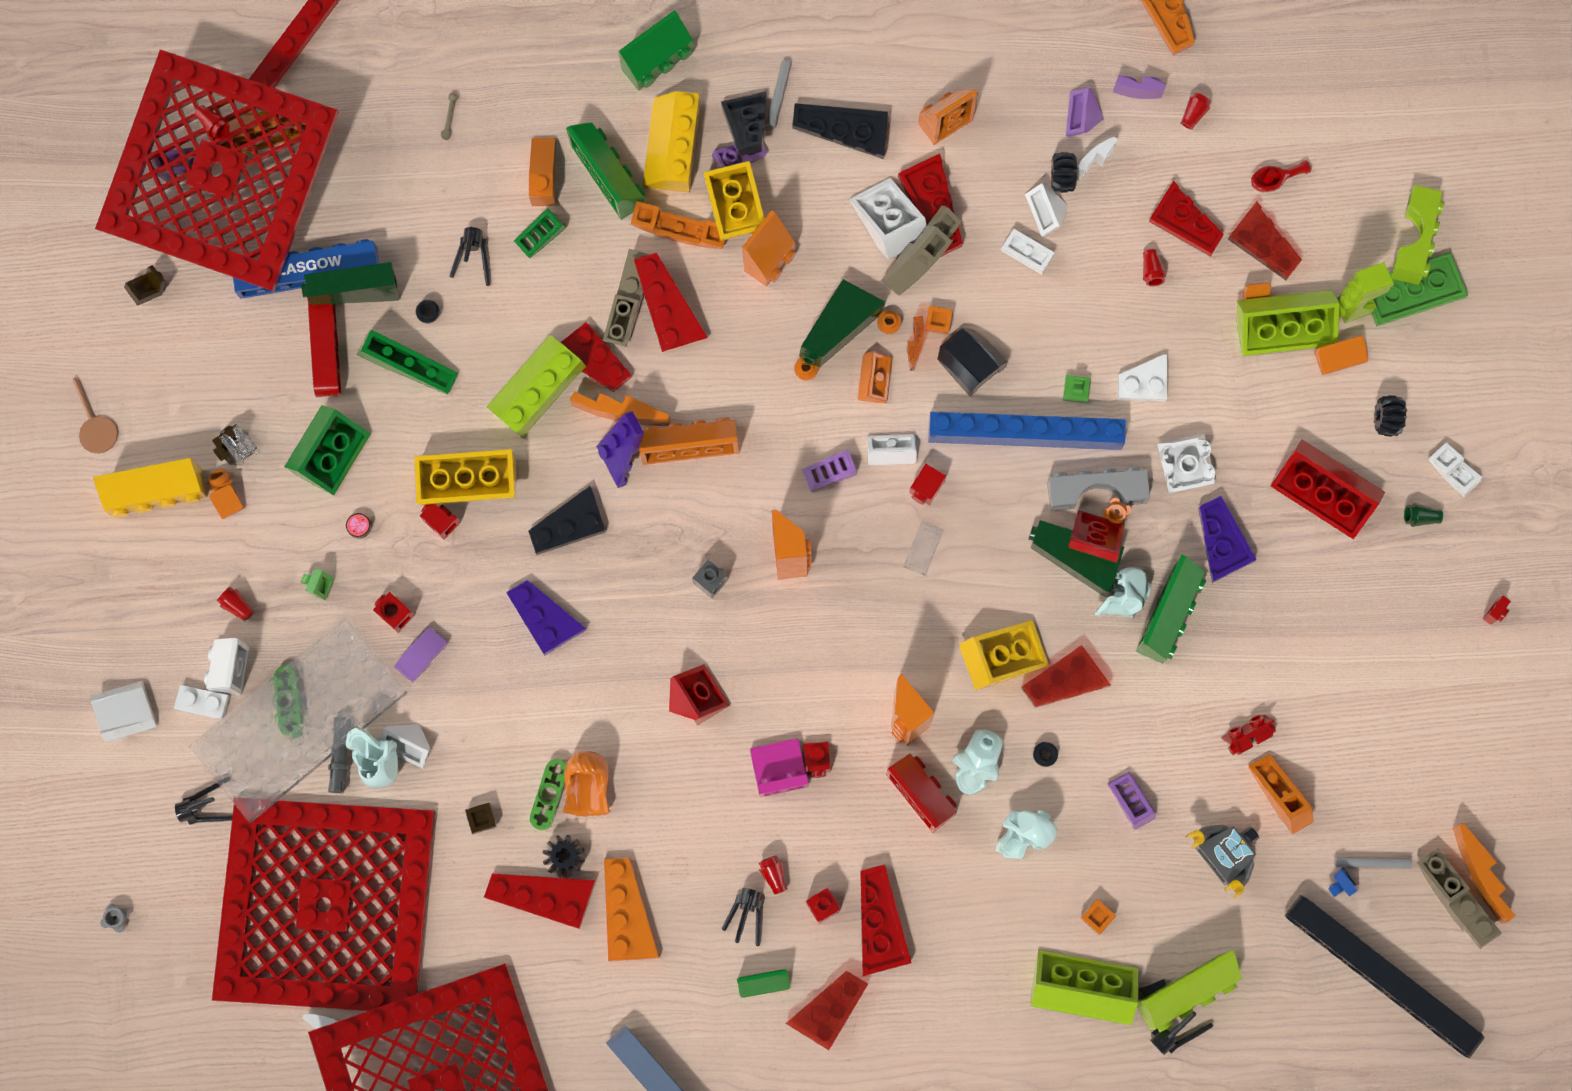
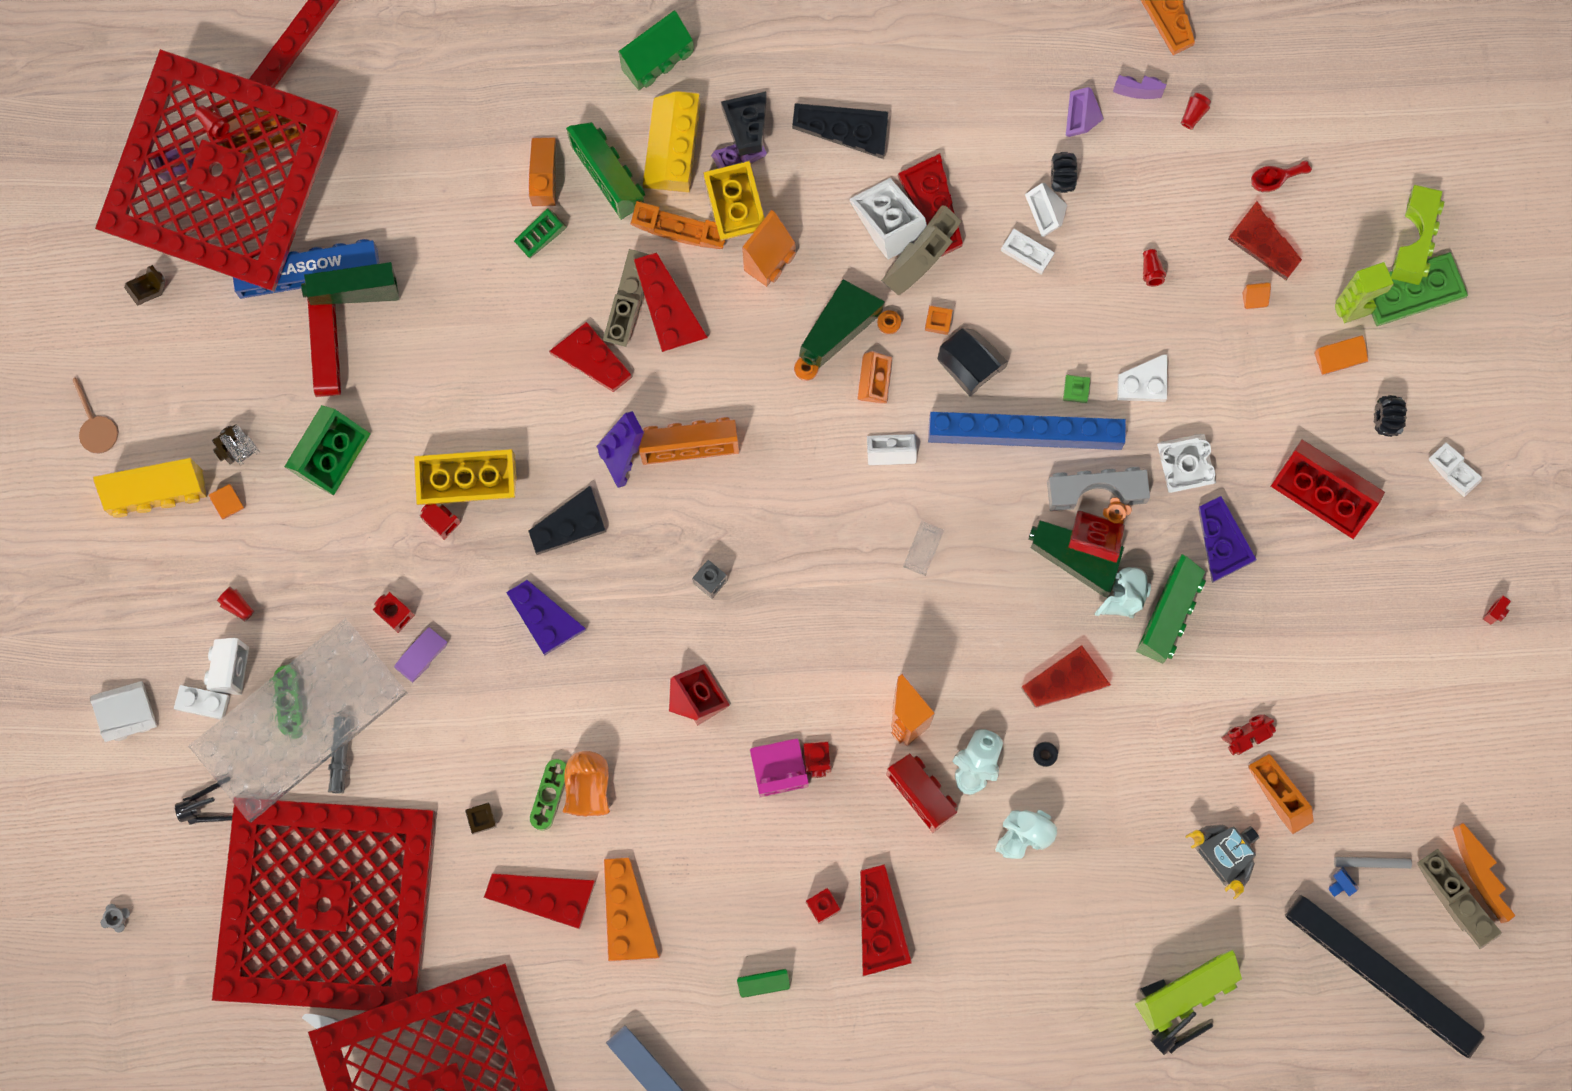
orange plate [208,469,233,491] -> none
bright green tile [300,568,334,600] -> none
tile [346,513,372,539] -> none
light aqua head [346,728,398,789] -> none
green slope [356,330,458,395] -> none
white slope [381,724,430,769] -> none
black plate [416,300,440,324] -> none
dark tan hinge [441,93,458,140] -> none
black plant [450,227,490,286] -> none
lime slope [486,335,586,438] -> none
black gear [543,835,585,878] -> none
orange slope [570,391,671,426] -> none
black plant [722,888,764,946] -> none
red cone [758,855,788,895] -> none
light grey bar [766,60,791,129] -> none
orange slope [771,510,812,580] -> none
clear red wing [785,971,868,1051] -> none
medium lavender slope [802,450,857,492] -> none
clear orange slope [906,316,924,371] -> none
red brick [909,464,946,505] -> none
orange slope [918,89,977,145] -> none
yellow slope [959,620,1049,691] -> none
lime slope [1030,949,1139,1025] -> none
white slope [1077,137,1118,180] -> none
orange plate [1080,899,1116,935] -> none
medium lavender slope [1108,772,1156,830] -> none
red wing [1149,180,1224,257] -> none
lime slope [1236,290,1340,356] -> none
dark green cone [1404,503,1443,527] -> none

